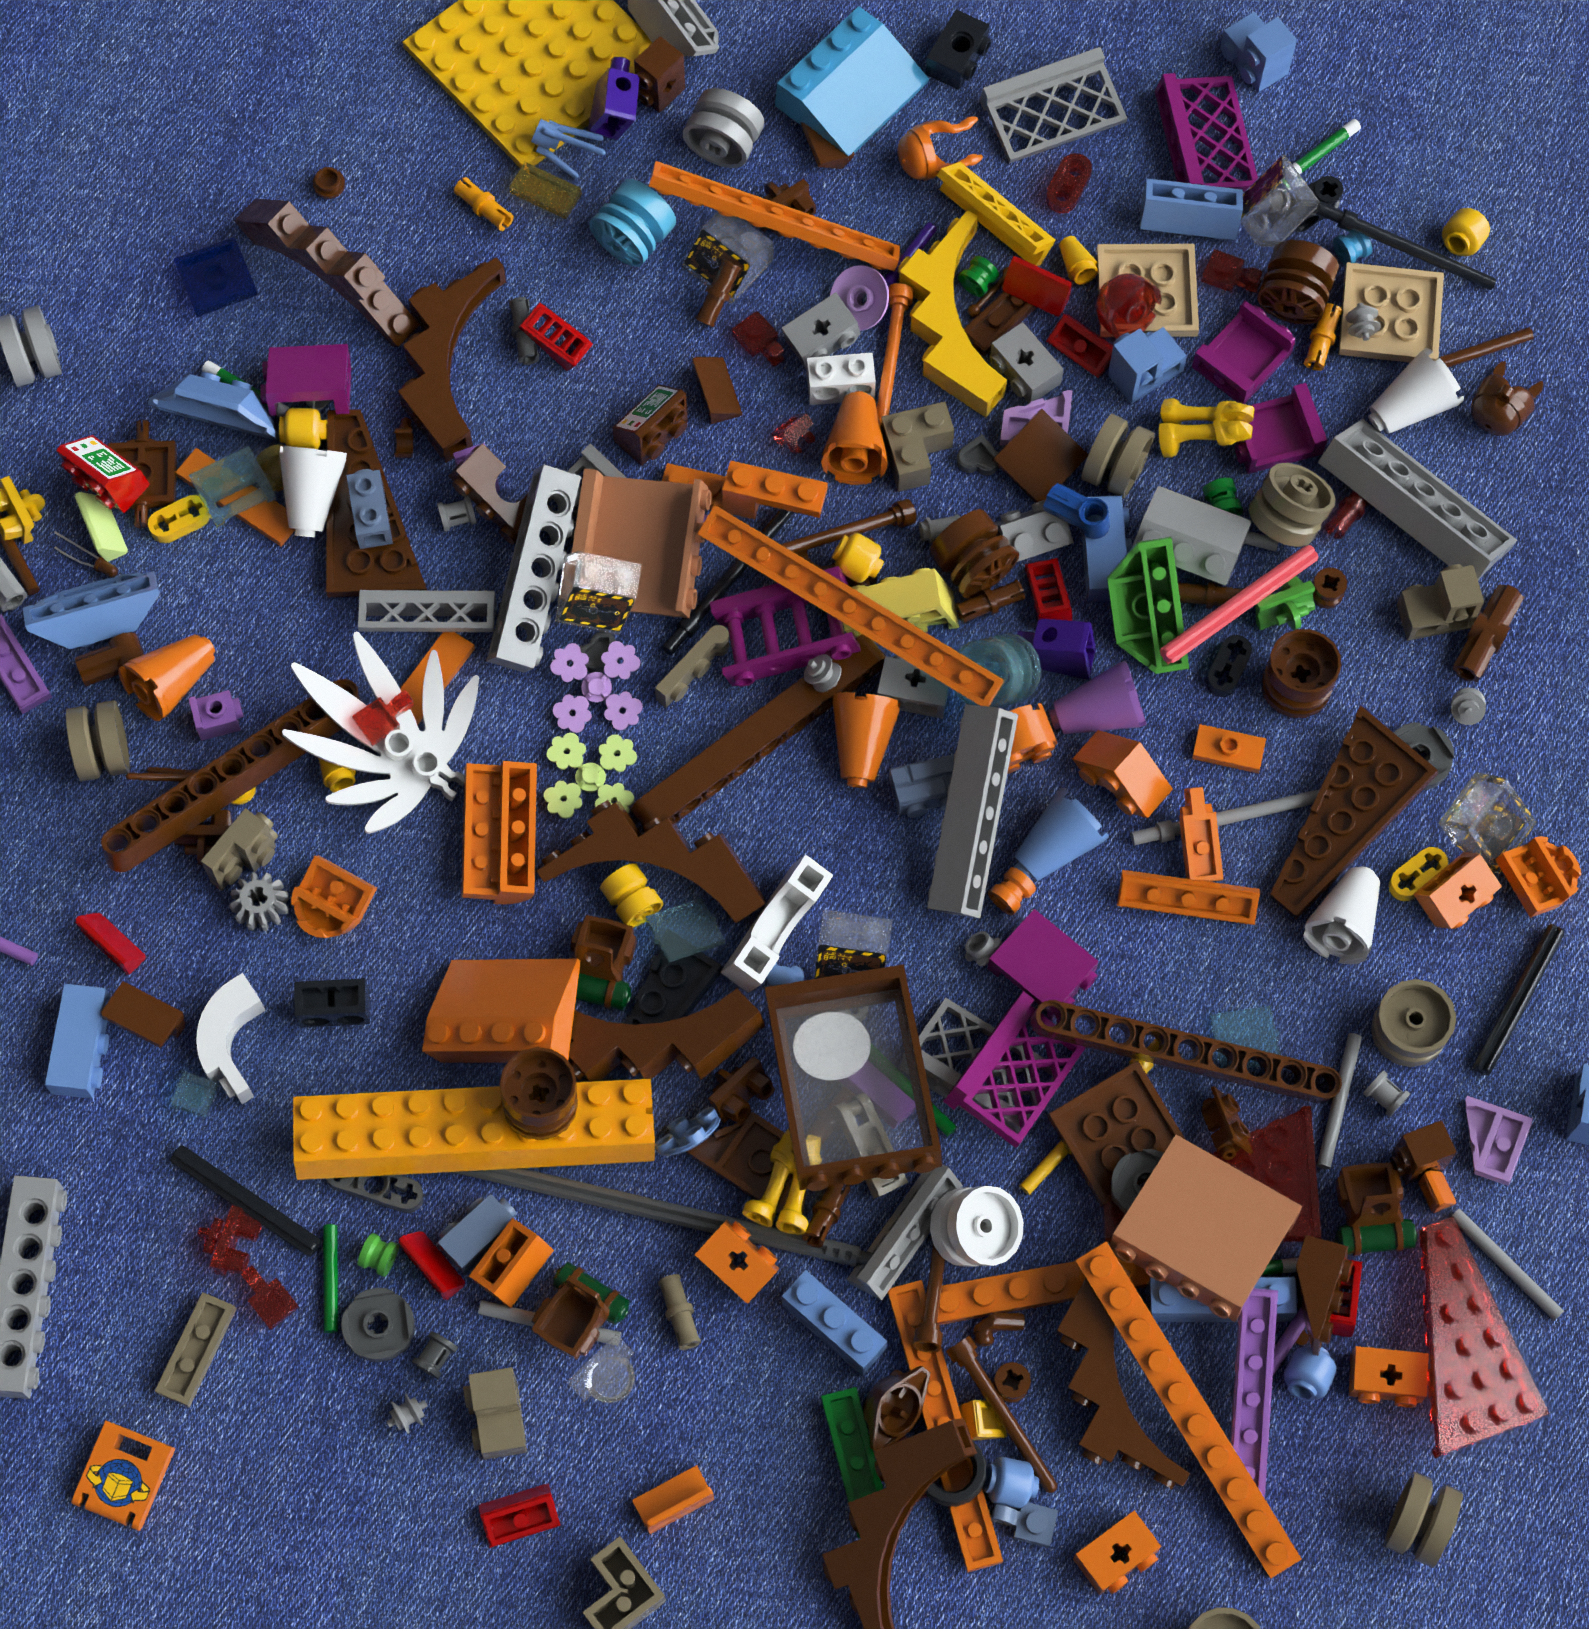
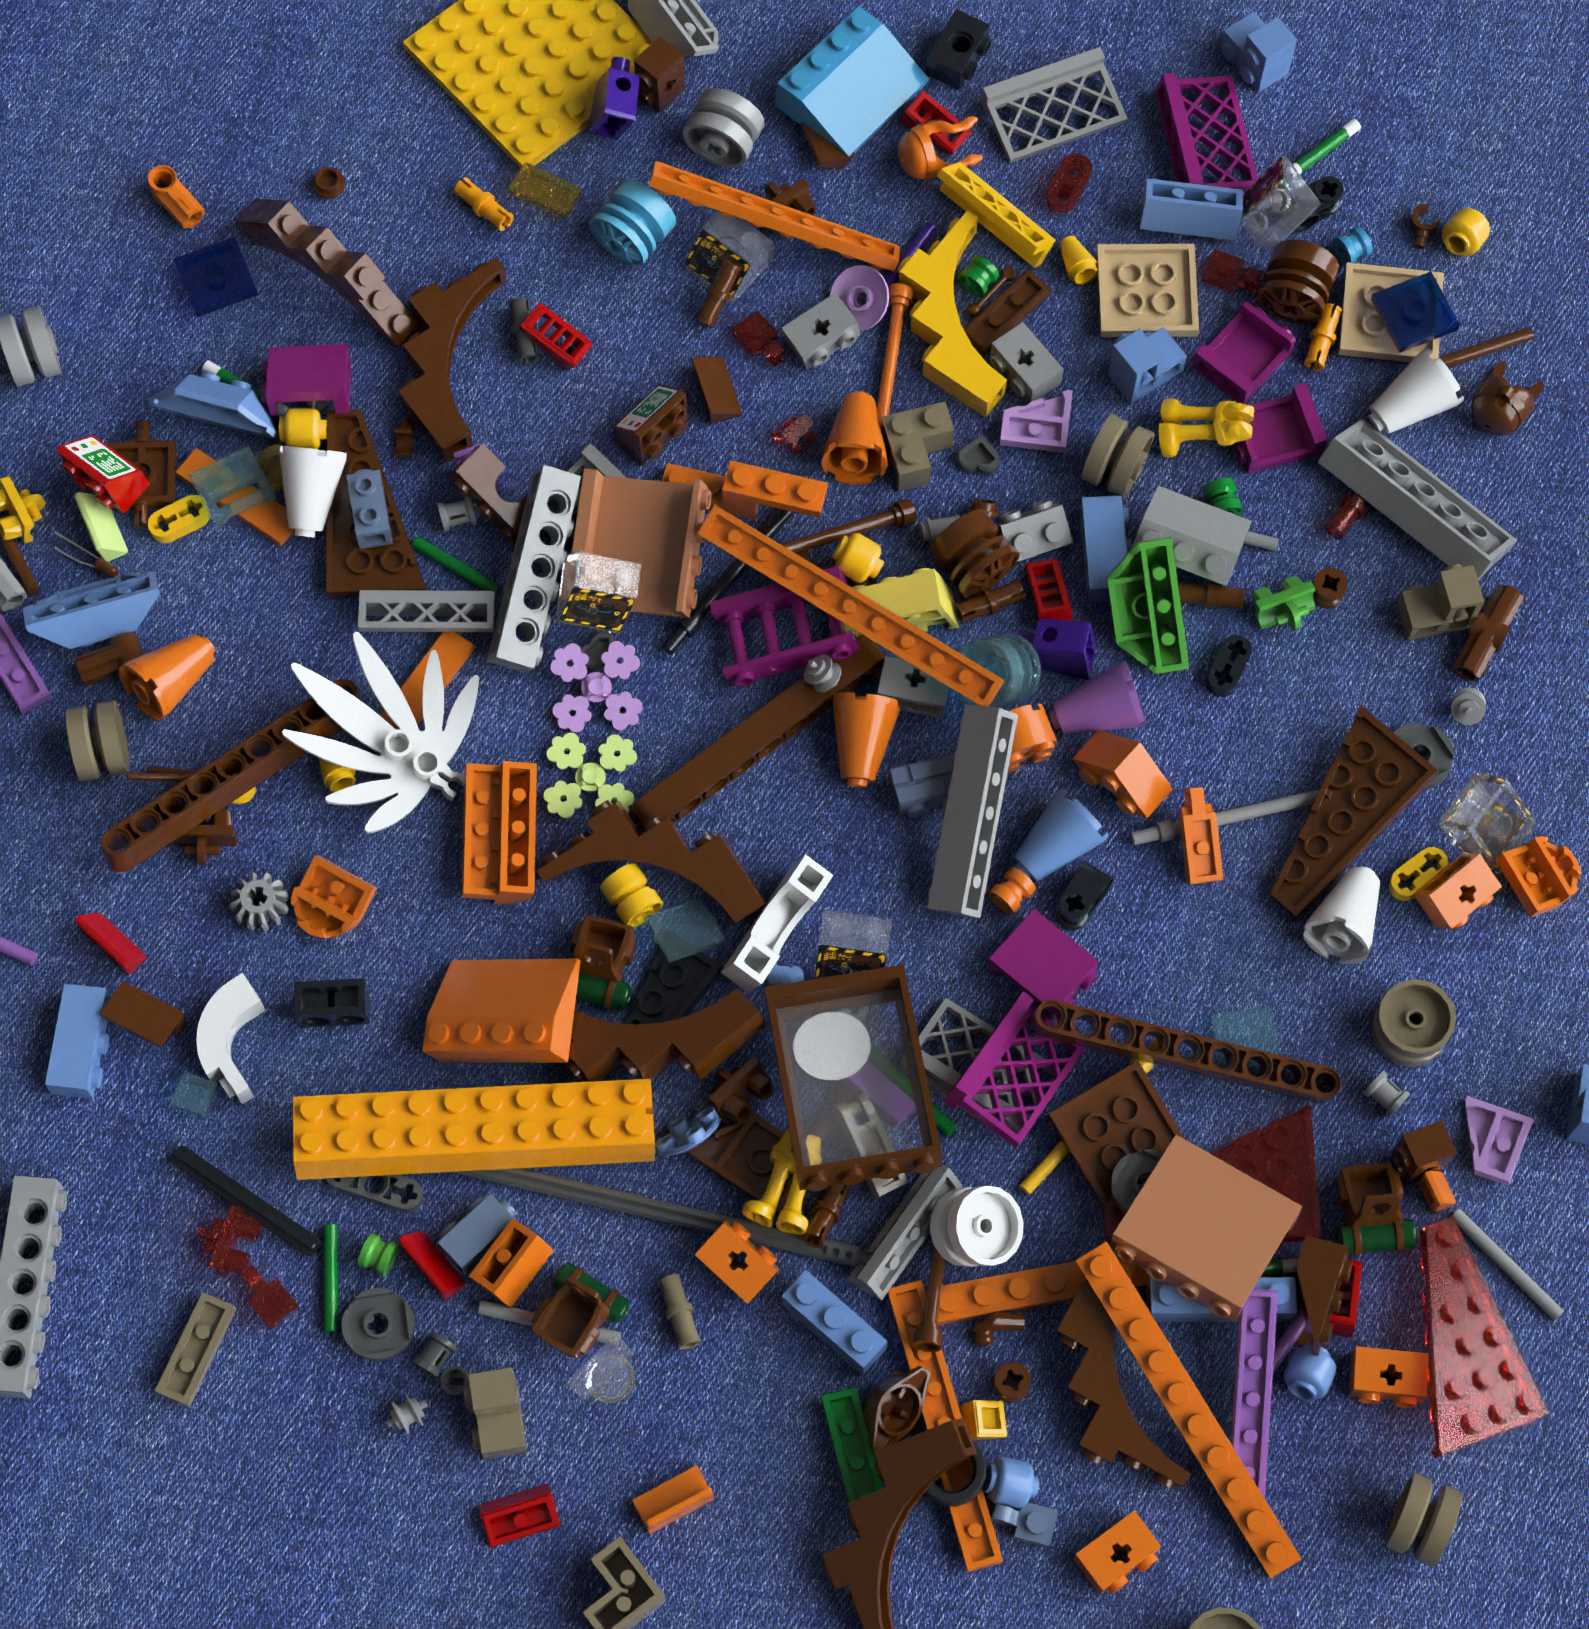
orange container [71,1420,176,1531] -> none
medium lavender brick [188,690,244,741] -> none
dark tan plate [201,808,278,891] -> none
clear red plate [352,690,414,746] -> none
reddish brown wheel [500,1047,578,1140] -> none
medium blue plant [531,119,606,179] -> none
dark tan plate [655,625,729,708] -> none
white brick [807,353,876,405] -> none
reddish brown piece [946,1335,1057,1493] -> none
light grey plate [965,931,1002,966] -> none
reddish brown slope [992,409,1089,503] -> none
red slope [1002,256,1072,317] -> none
blue piece [1043,483,1110,539] -> none
red slope [1046,314,1113,378] -> none
clear red cylinder [1095,273,1162,339] -> none
orange tile [1117,870,1260,925] -> none
coral axle [1160,545,1318,664] -> none
orange plate [1192,724,1266,774] -> none
reddish brown hinge [1201,1086,1253,1160] -> none
dark tan wheel [1248,463,1336,547] -> none
reddish brown wheel [1261,629,1341,718] -> none
black bar [1315,202,1497,290] -> none
light grey bar [1317,1033,1362,1169] -> none
light grey wheel [1346,303,1381,341] -> none
black axle [1473,924,1565,1076] -> none
none -> orange piece [148,165,206,229]
none -> green bar [412,536,502,597]
none -> dark grey hinge [441,1366,470,1396]
none -> red slope [899,90,972,155]
none -> reddish brown plate [966,499,1000,519]
none -> black piece [1057,861,1114,930]
none -> clear blue plate [1371,271,1460,353]
none -> reddish brown piece [1409,204,1440,250]

